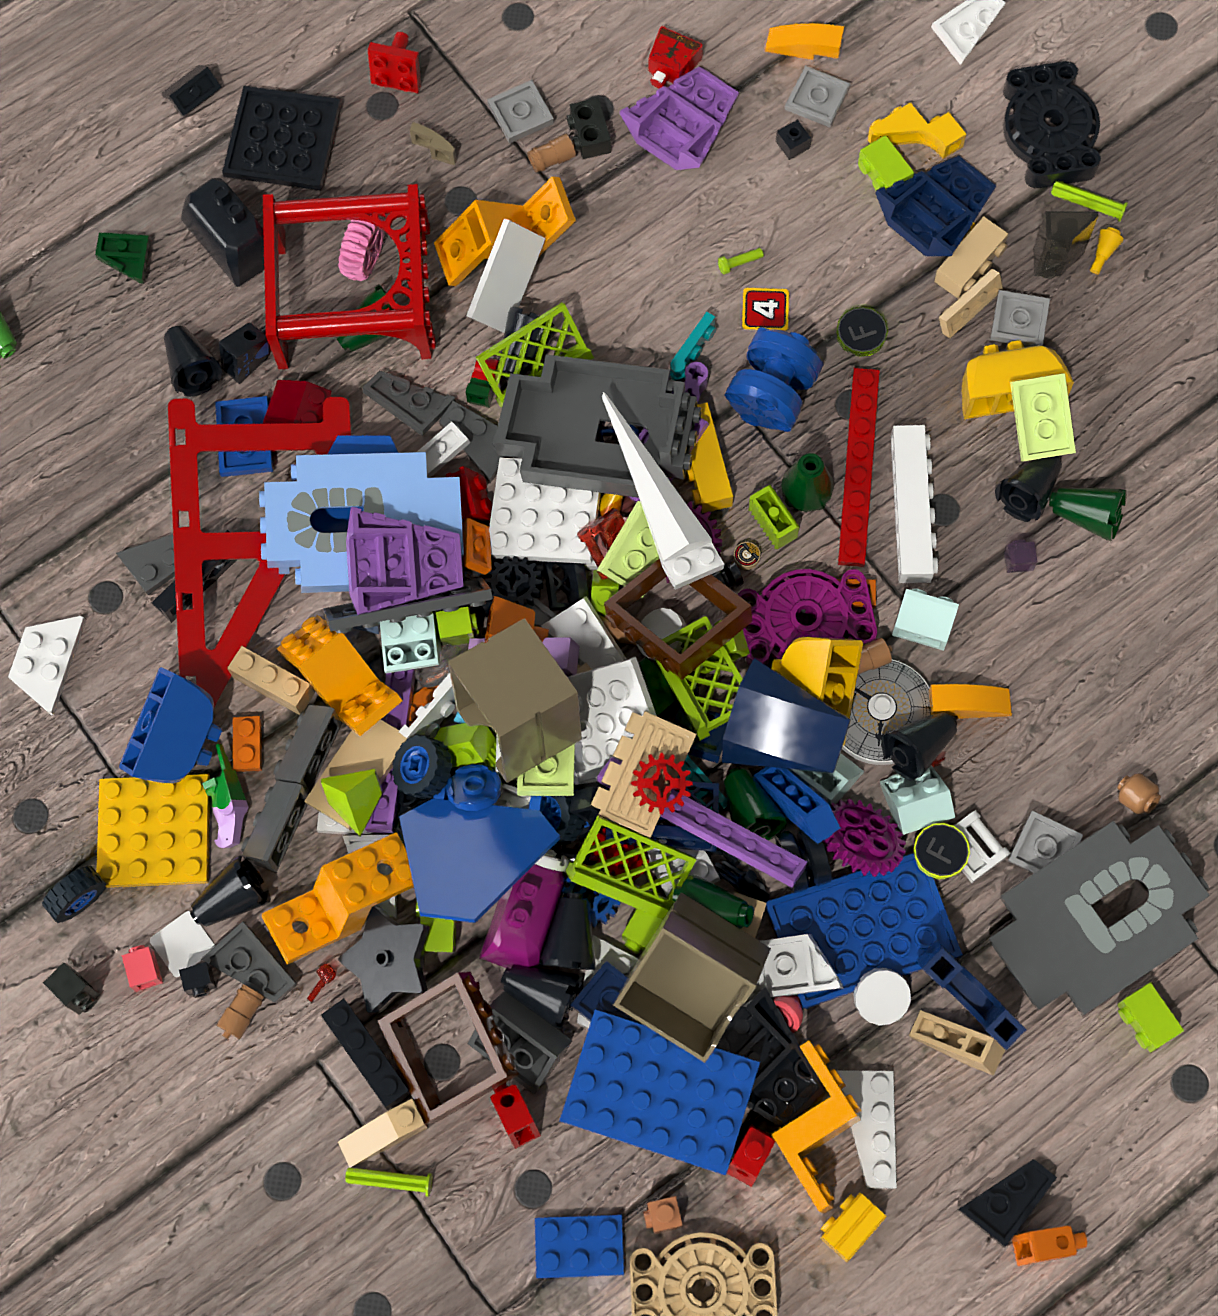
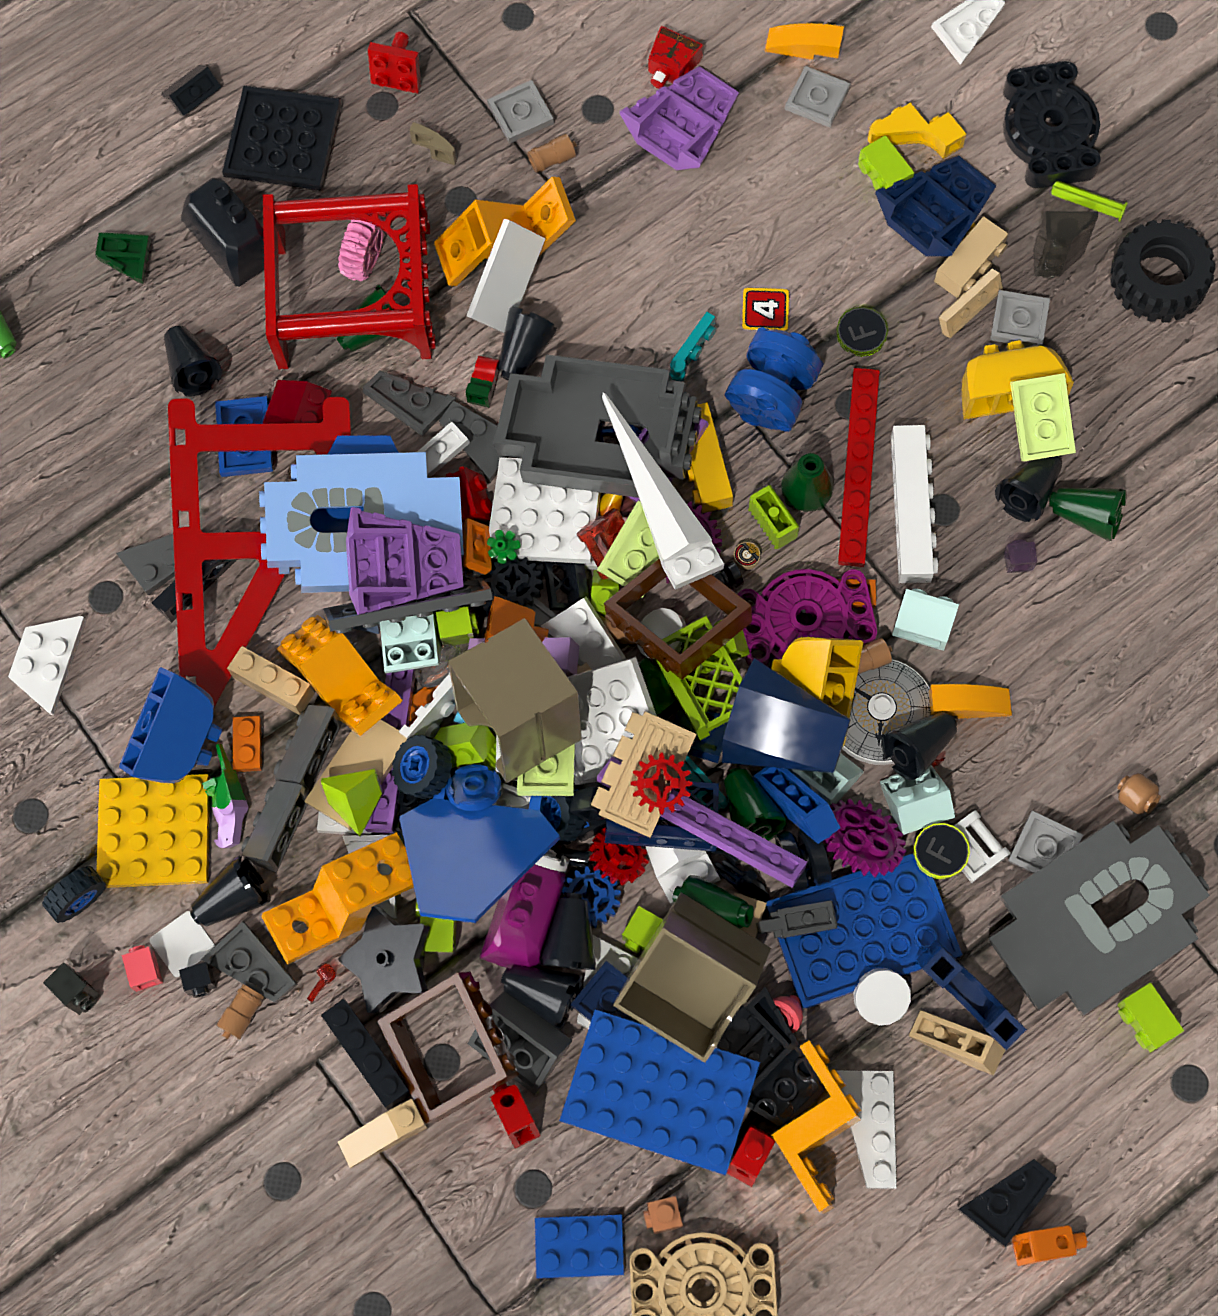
black torso [219,323,269,384] -> none
lime axle [345,1167,433,1197] -> none
lime fence [476,302,594,408] -> none
lime fence [565,816,697,919] -> none
pearl dark grey brick [566,97,611,160] -> none
medium lavender axle [685,362,708,404] -> none
lime piece [718,248,764,275] -> none
white wing [747,934,843,1001] -> none
black plate [776,119,811,160] -> none
yellow brick [821,1193,887,1262] -> none
yellow cone [1090,227,1124,274] -> none
none -> green plant [487,530,521,564]
none -> dark grey hinge [756,900,837,939]
none -> black tyre [1110,219,1216,323]

